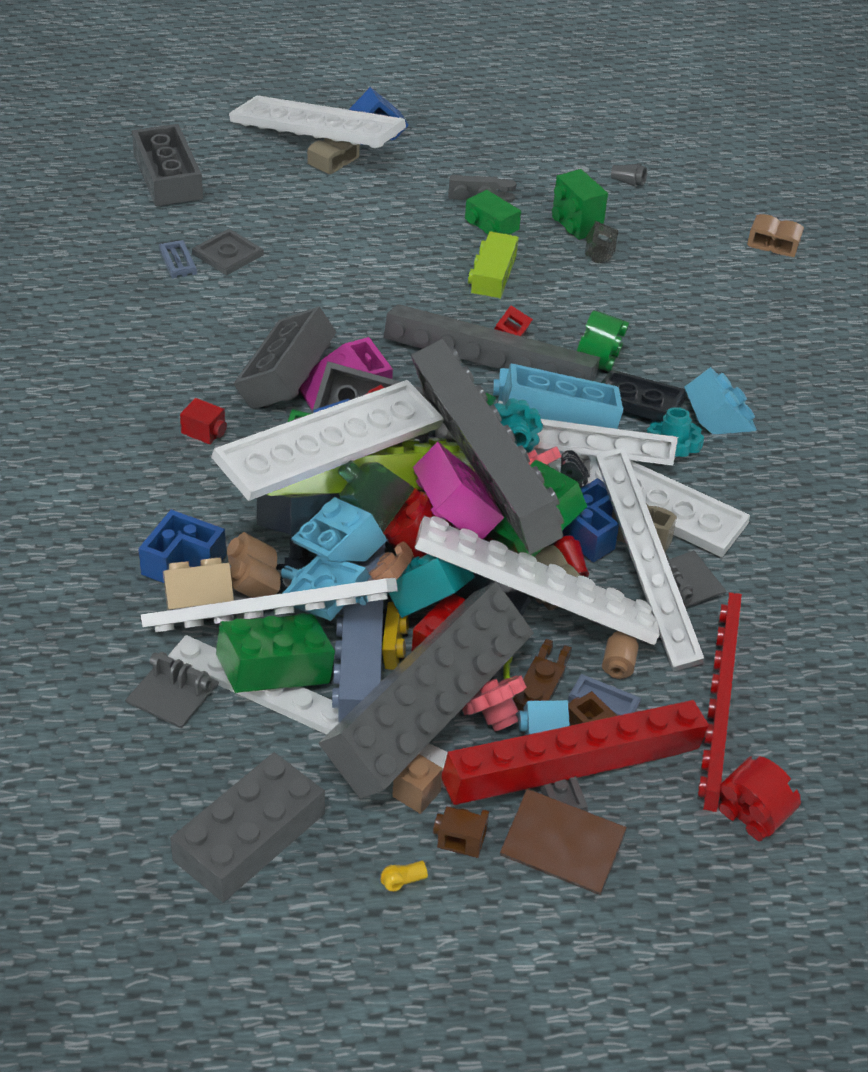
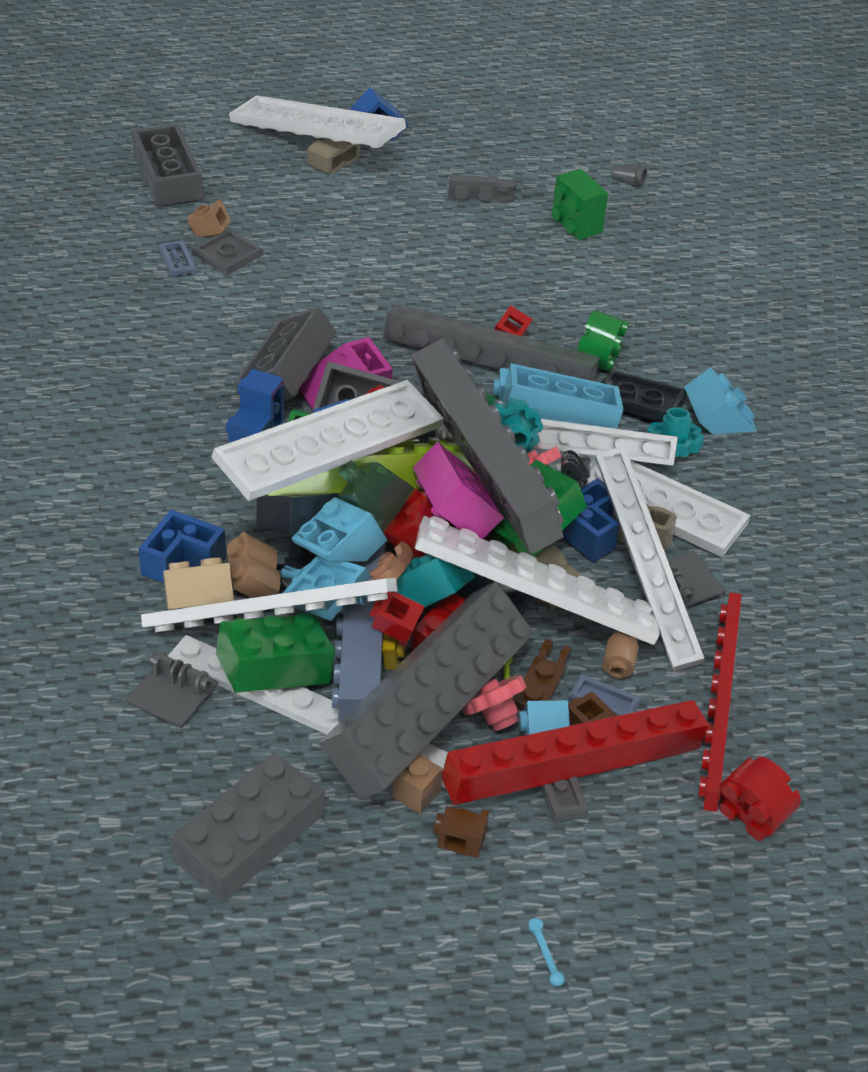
red brick [180,398,227,445] -> none
yellow arm [380,860,428,892] -> none
green brick [465,190,521,235] -> none
lime brick [468,231,519,299] -> none
reddish brown tile [500,789,627,895] -> none
red cone [553,536,589,577] -> none
clear smoke brick [585,221,618,263] -> none
medium nougat brick [747,214,804,257] -> none
none -> medium nougat brick [188,199,231,237]
none -> blue brick [225,369,284,443]
none -> red brick [369,592,425,647]
none -> medium azure hinge [528,918,565,986]

